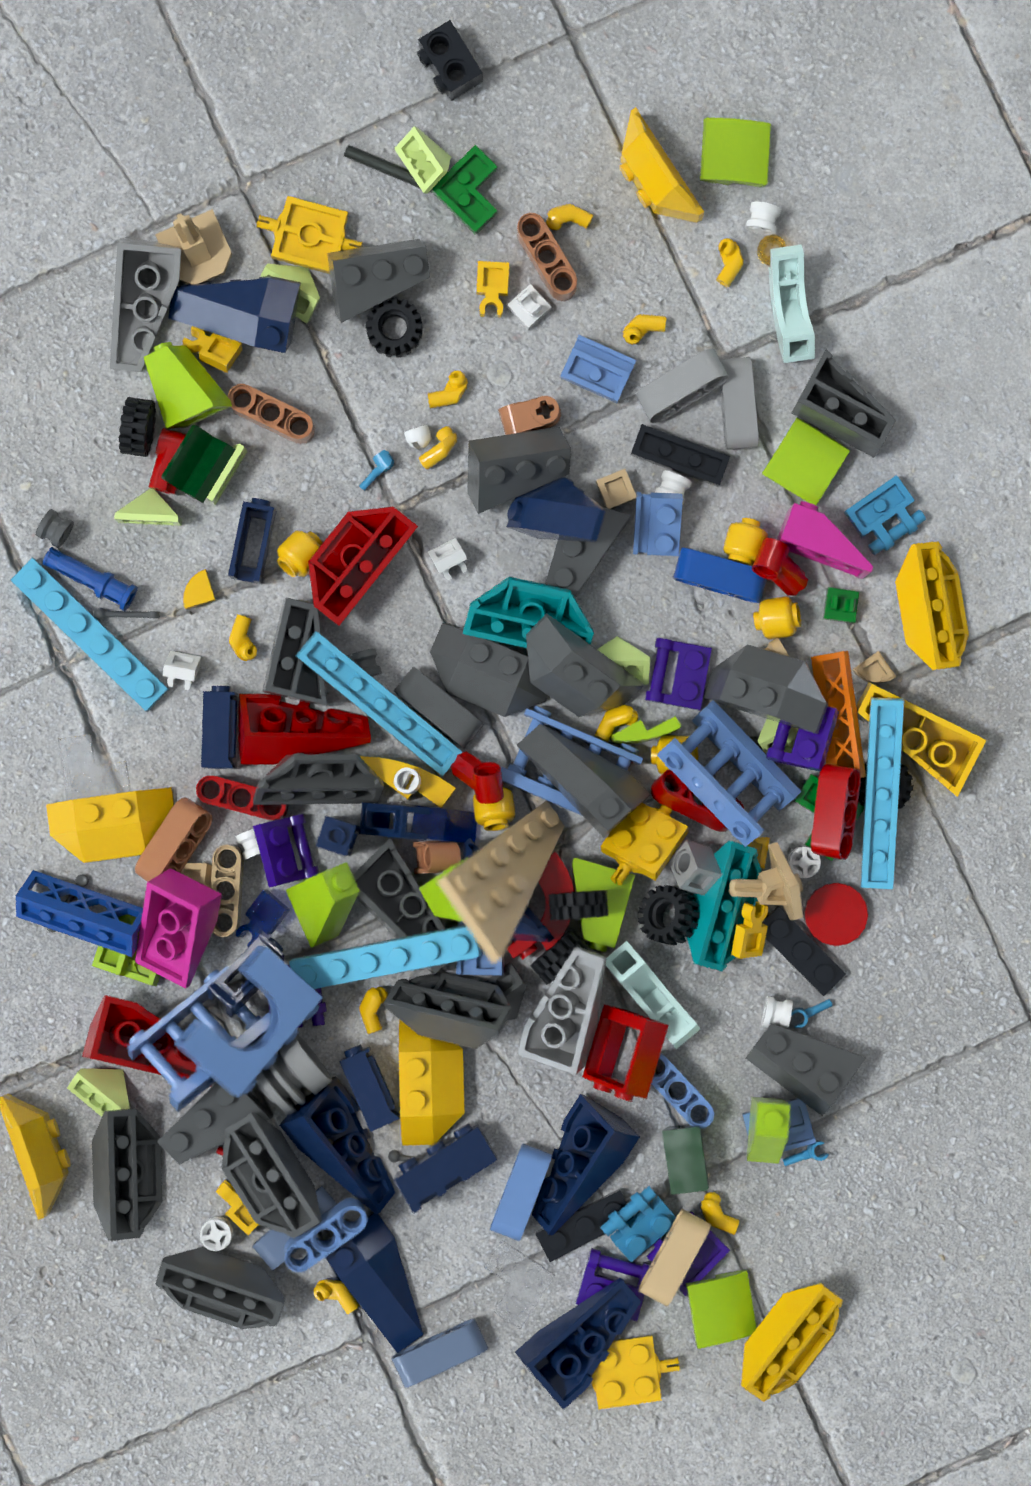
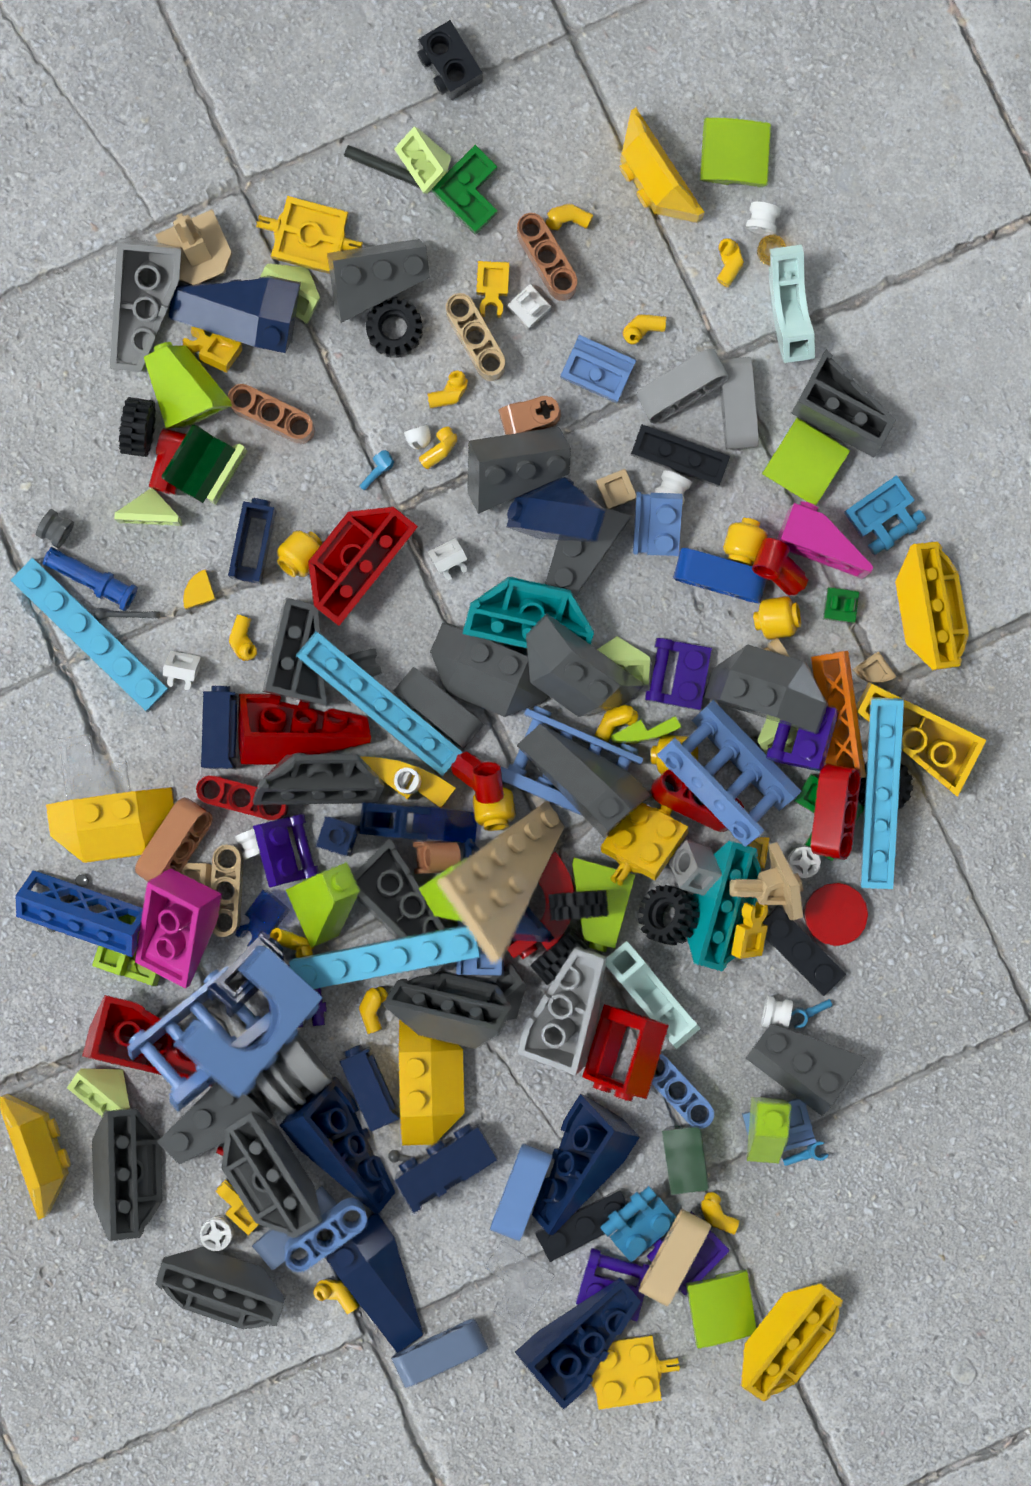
none -> yellow arm [270,928,314,958]
none -> tan beam [446,293,505,381]

